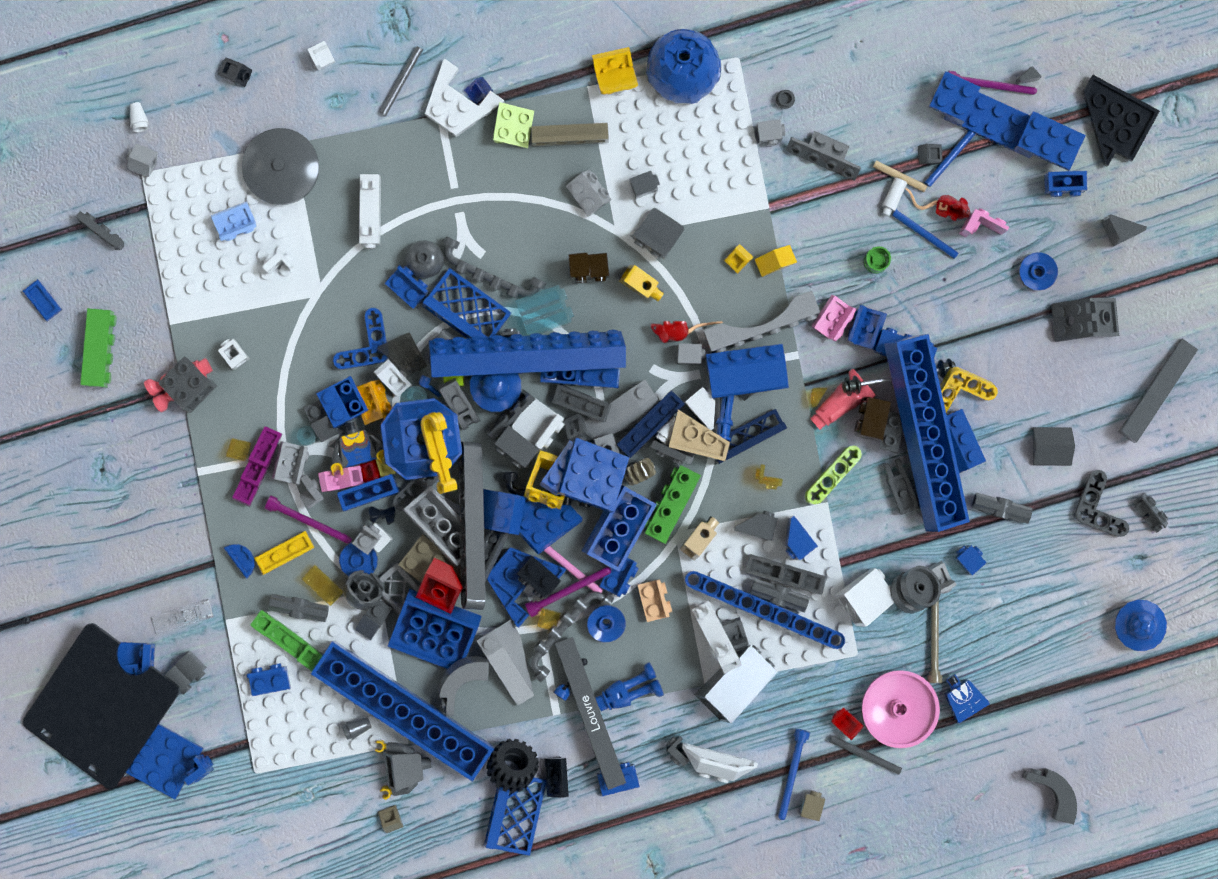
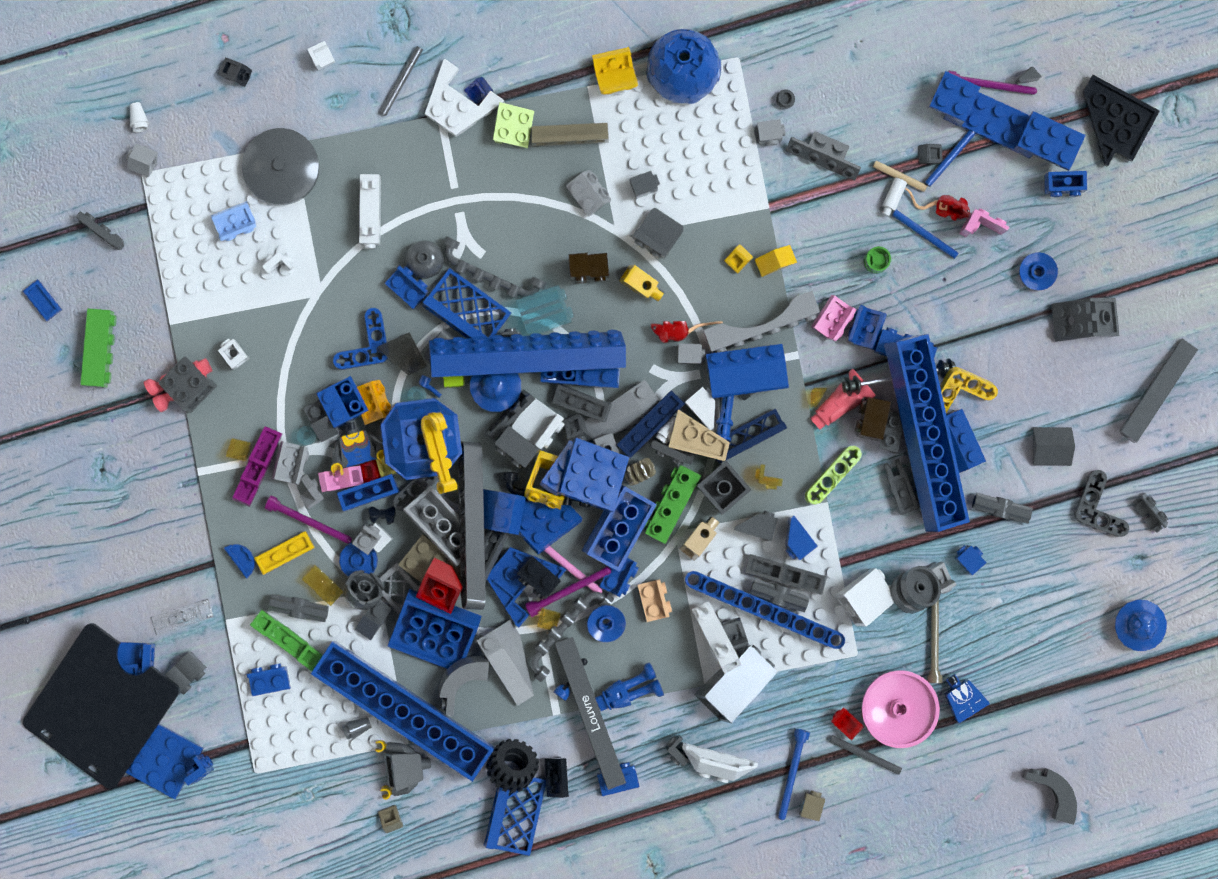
white slope [374,359,411,397] -> none
dark grey plate [438,378,480,430] -> none
dark grey slope [1101,214,1147,247] -> none
none -> dark grey brick [696,461,751,515]

